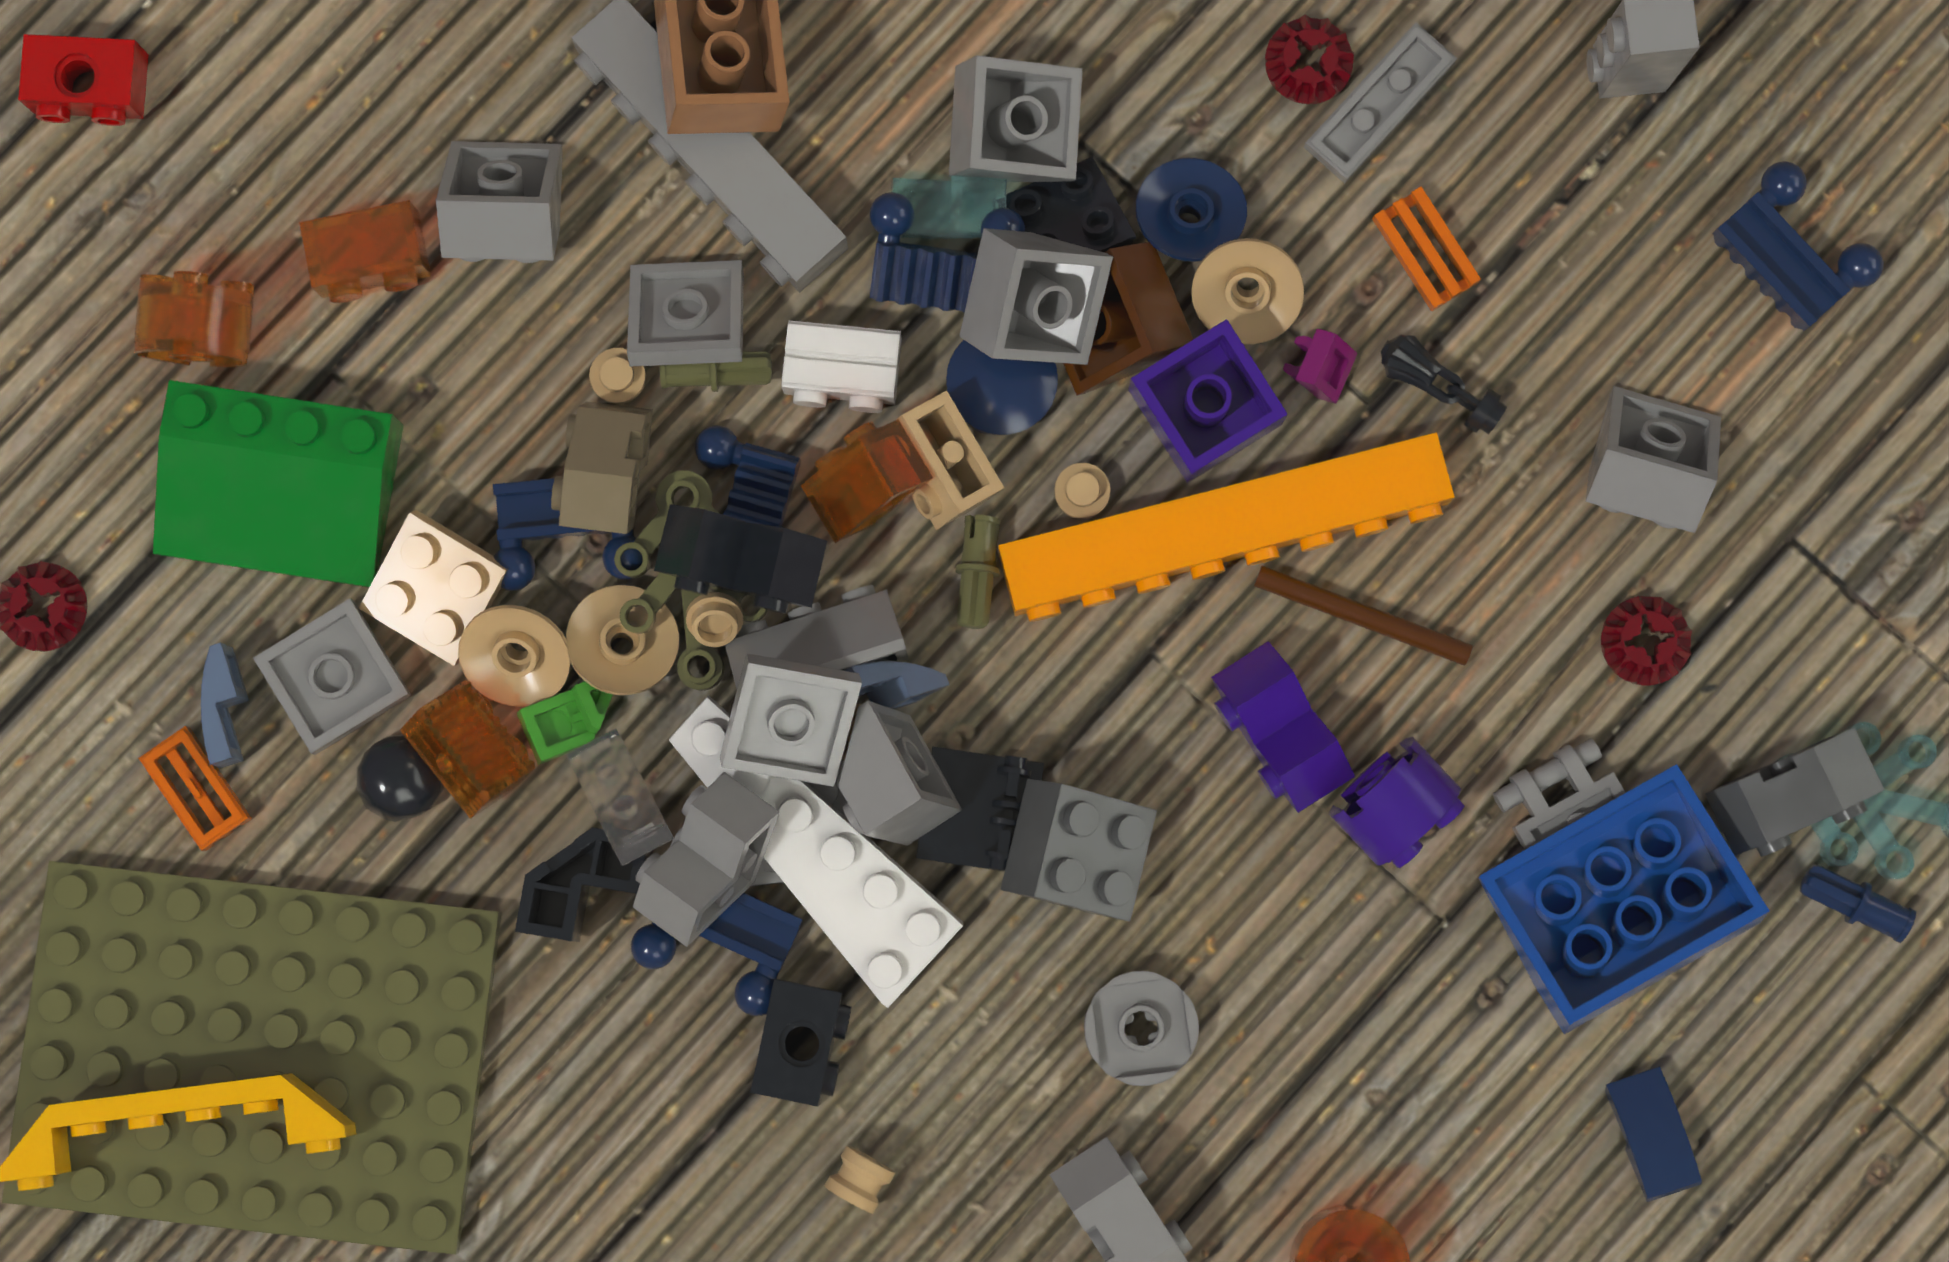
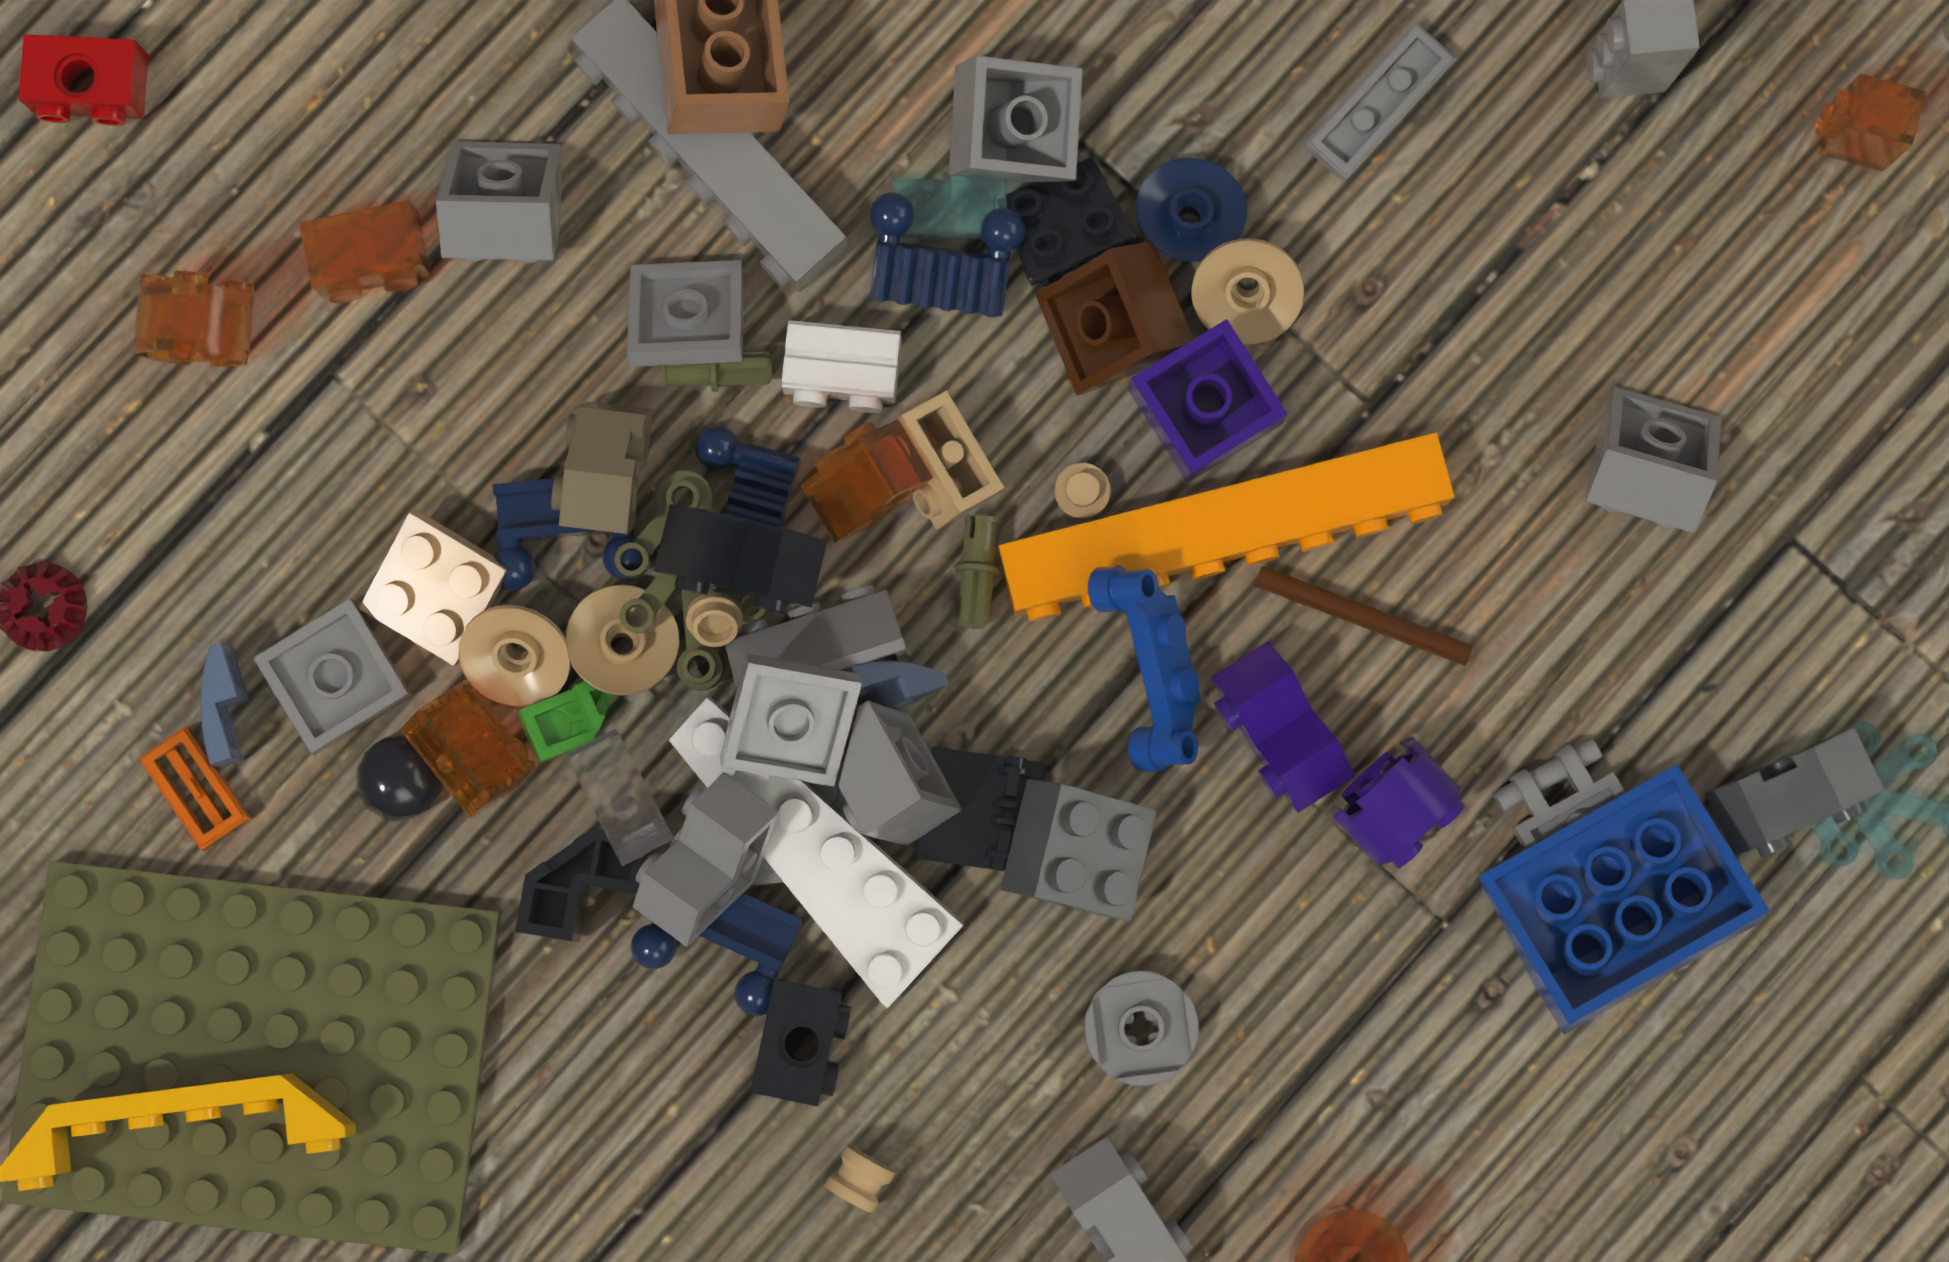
green slope [153,380,404,588] -> none
tan plate [589,348,646,404] -> none
dark blue dish [946,340,1058,435] -> none
light grey slope [959,228,1113,365] -> none
dark red gear [1265,14,1354,104] -> none
magenta tile [1283,328,1358,404] -> none
orange tile [1372,186,1481,311] -> none
black piece [1380,335,1507,435] -> none
dark red gear [1601,596,1692,686] -> none
dark blue slope [1605,1066,1702,1202] -> none
dark blue gear [1712,161,1884,331] -> none
dark blue axle [1800,865,1916,943] -> none
none -> blue plate [1088,565,1201,772]
none -> clear orange brick [1815,73,1926,172]

